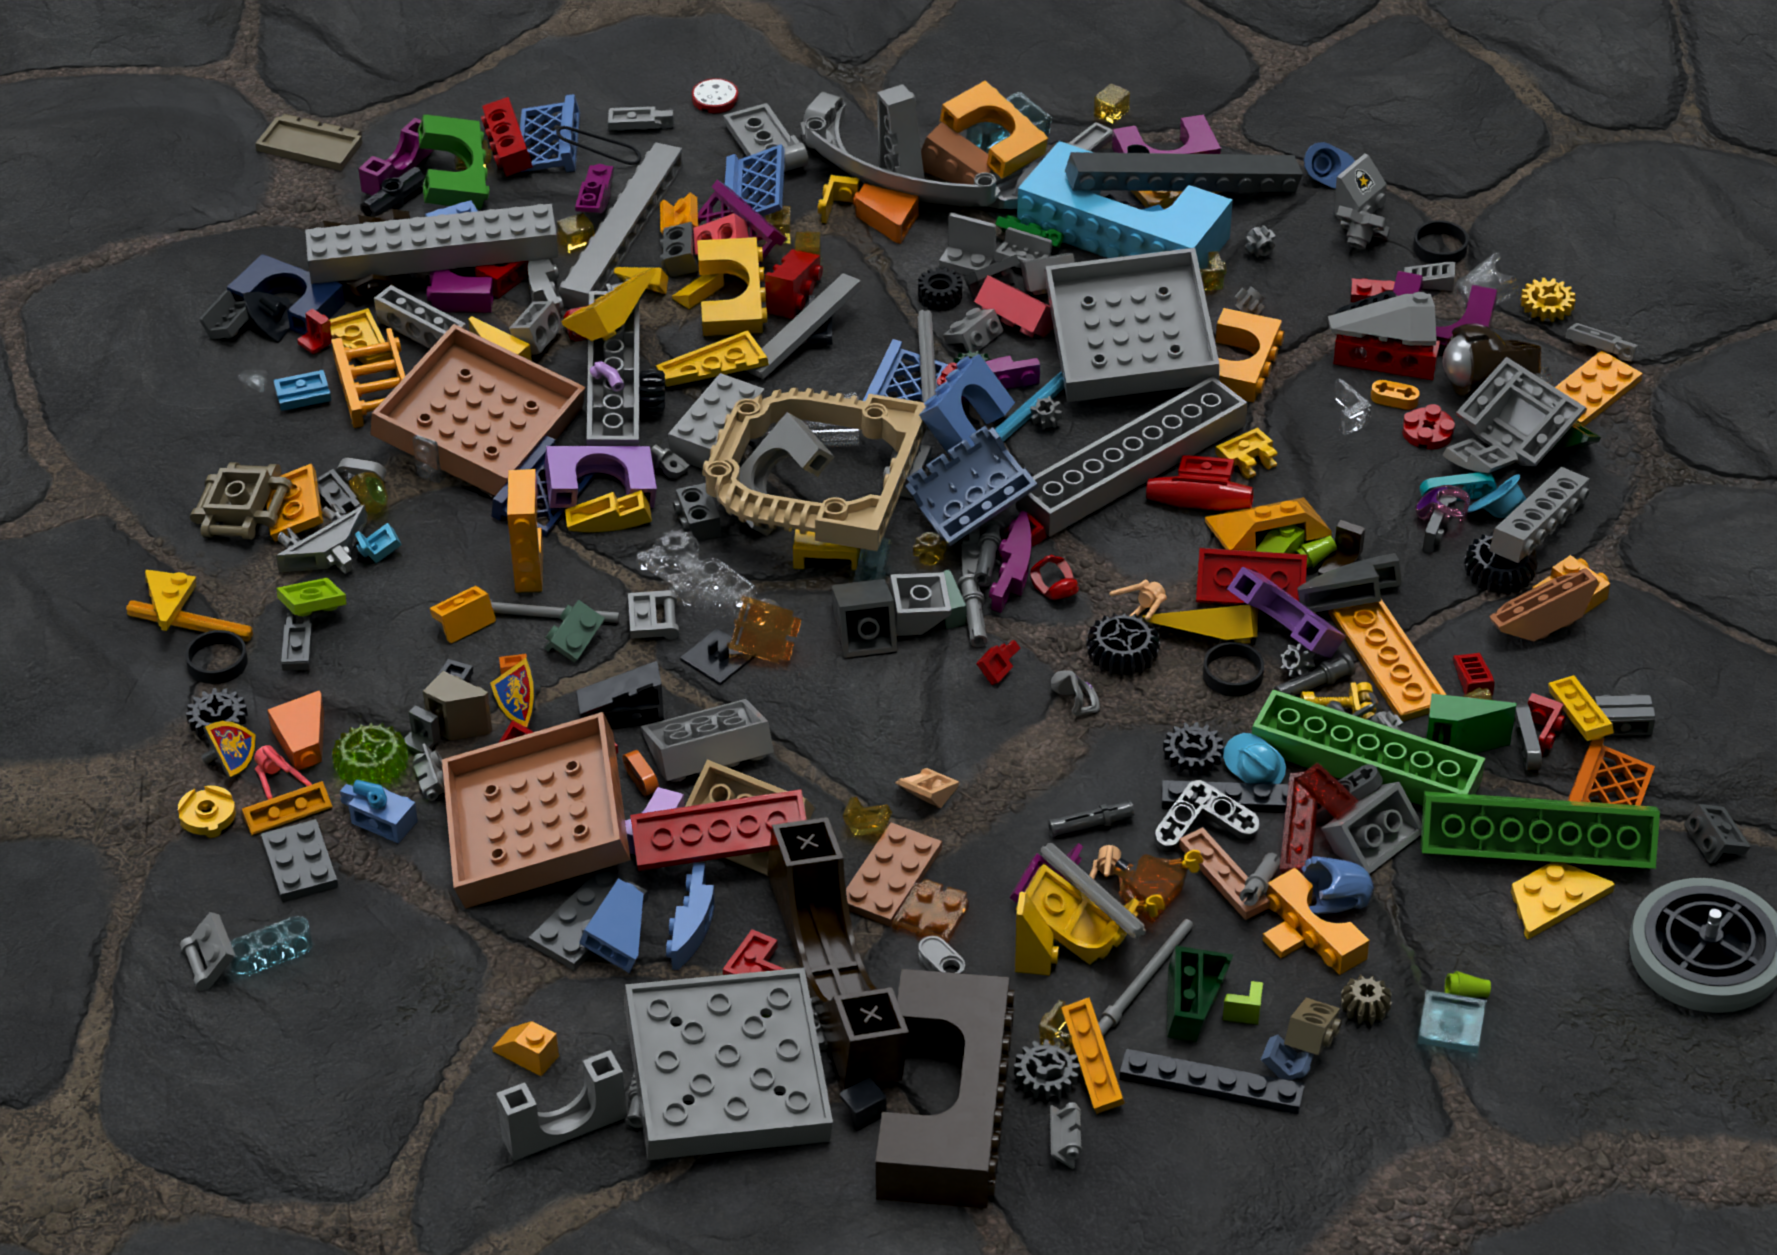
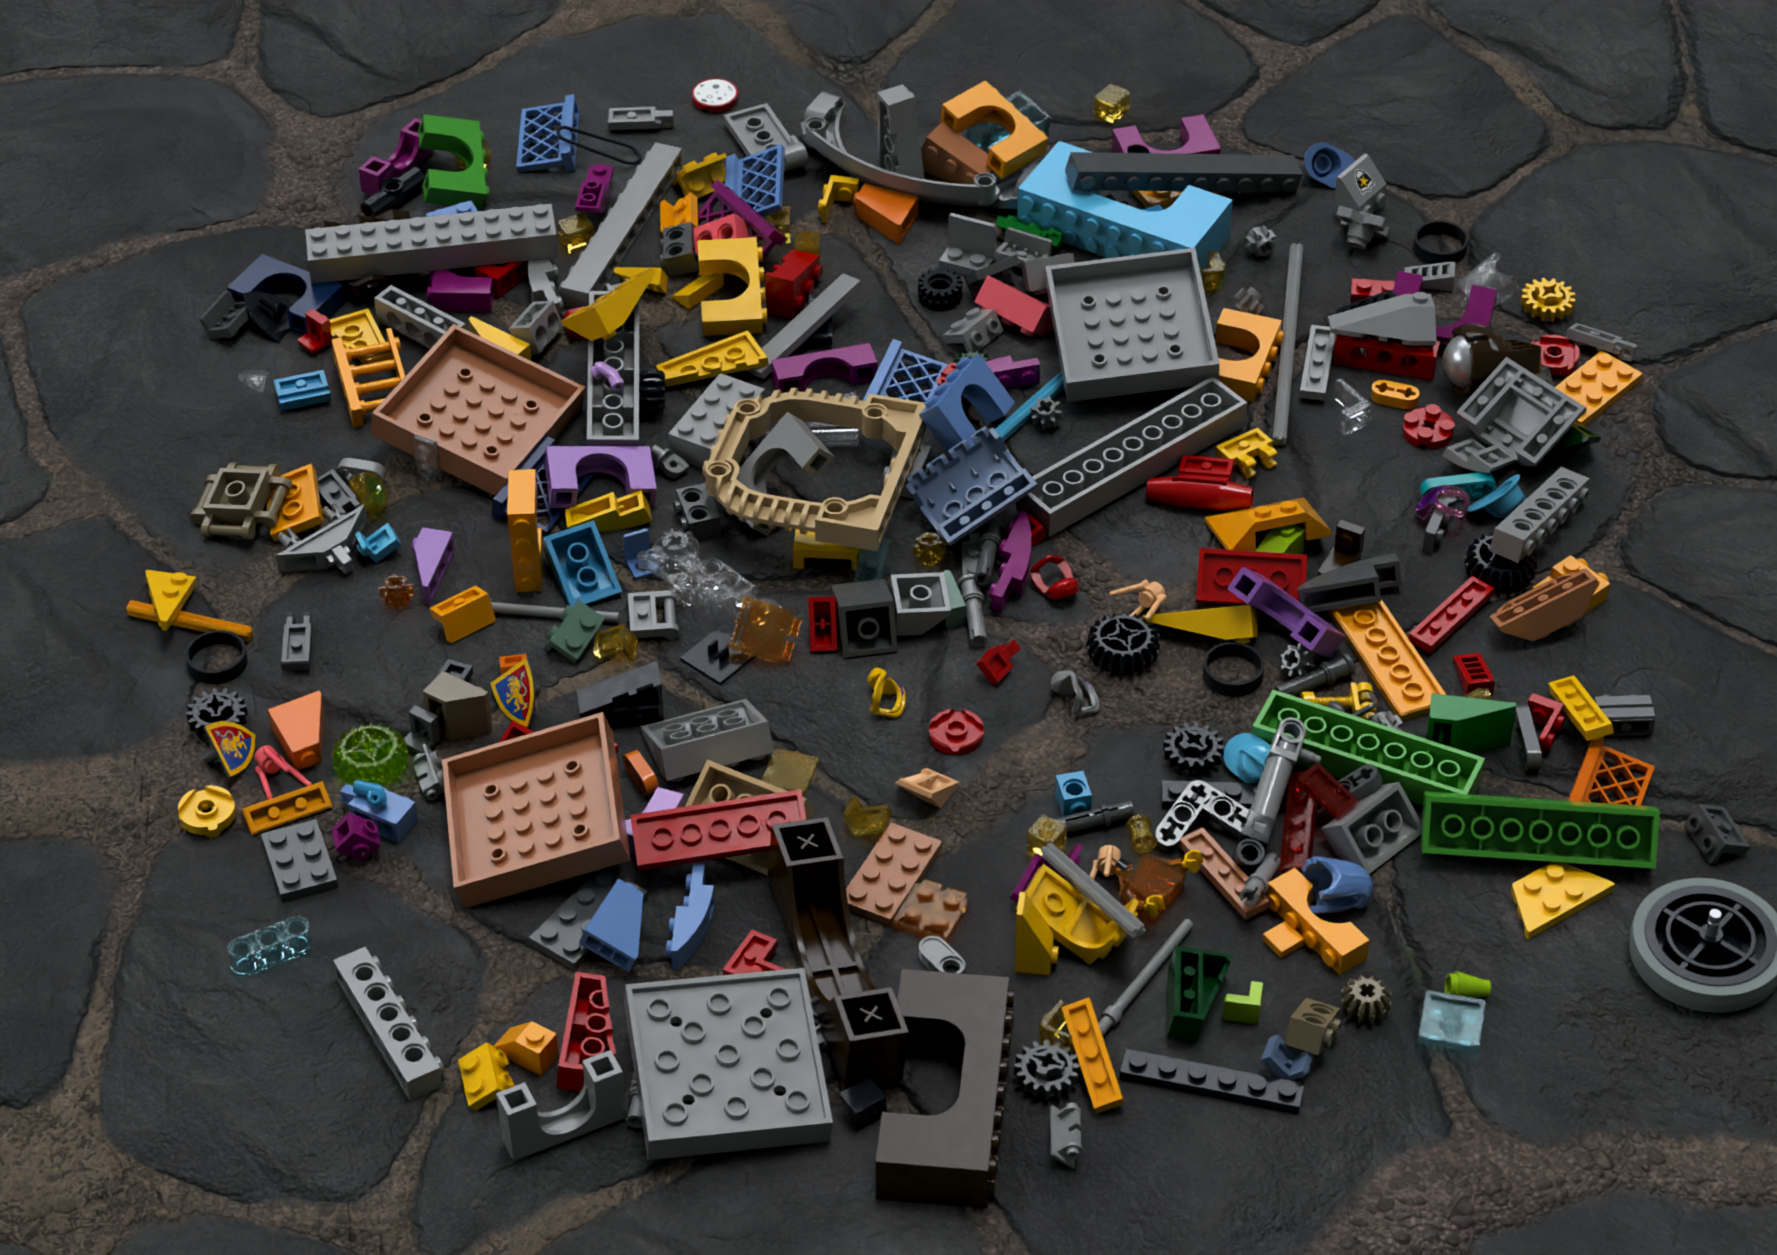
light grey plate [180,912,236,991] -> none
dark tan hinge [255,114,362,171] -> none
lime plate [276,578,347,616] -> none
red brick [481,97,533,177] -> none
light grey axle [918,310,937,403] -> none
light grey tile [1068,122,1113,152] -> none
lime cone [1295,535,1337,568] -> none
none -> magenta brick [332,812,380,862]
none -> light grey brick [333,946,445,1101]
none -> clear orange gear [379,574,414,608]
none -> medium lavender slope [412,527,455,606]
none -> yellow bracket [458,1042,514,1111]
none -> dark azure slope [543,521,622,607]
none -> red wedge [556,972,616,1092]
none -> clear yellow bracket [593,624,638,661]
none -> medium blue bracket [623,528,660,580]
none -> yellow bracket [671,153,727,199]
none -> clear yellow piece [761,748,819,796]
none -> magenta arch [771,343,877,393]
none -> red slope [808,596,837,652]
none -> yellow piece [867,667,906,718]
none -> red tile [929,709,984,755]
none -> clear yellow brick [1027,814,1067,858]
none -> dark azure brick [1055,771,1092,817]
none -> clear yellow bush [1126,814,1157,853]
none -> light grey piece [1231,717,1321,876]
none -> light grey axle [1273,243,1303,446]
none -> light grey plate [1299,325,1336,401]
none -> red plate [1408,576,1494,653]
none -> red plate [1531,334,1580,377]

